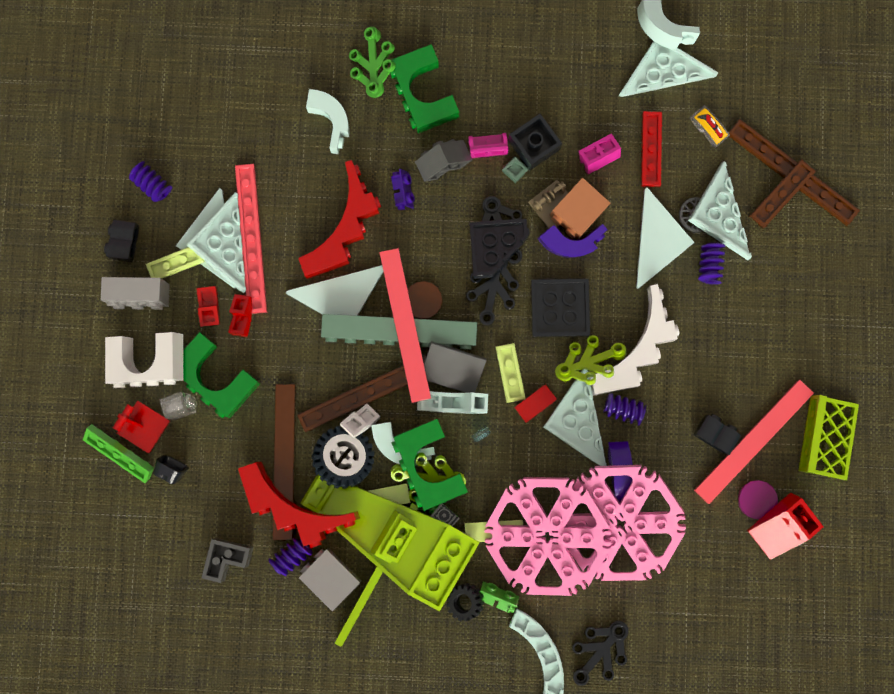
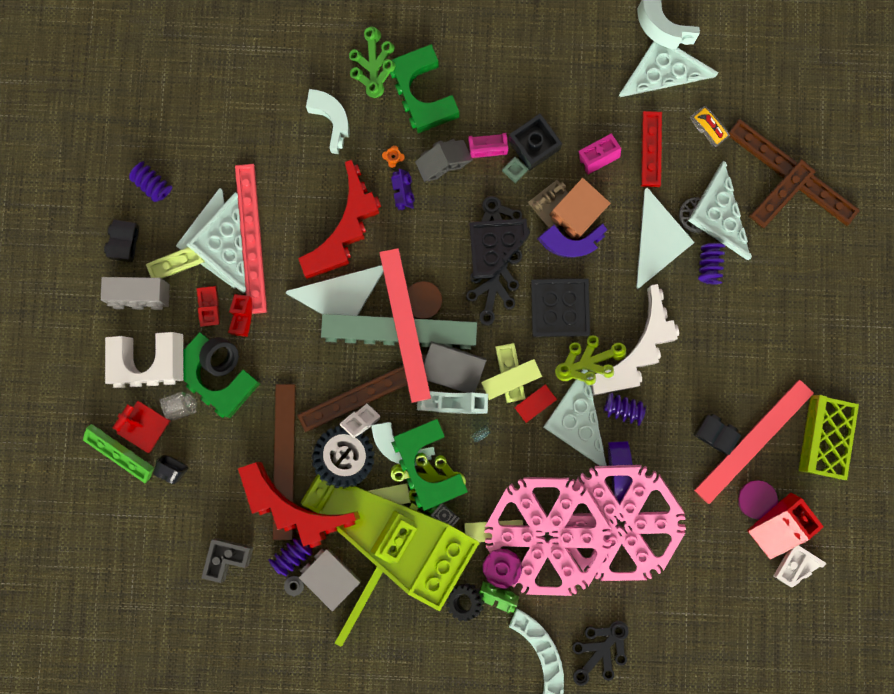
none -> black tyre [199,337,239,376]
none -> dark grey plate [284,576,304,596]
none -> orange plate [382,146,405,168]
none -> yellowish green tile [481,359,542,400]
none -> magenta tile [483,549,522,588]
none -> white wing [773,545,826,587]

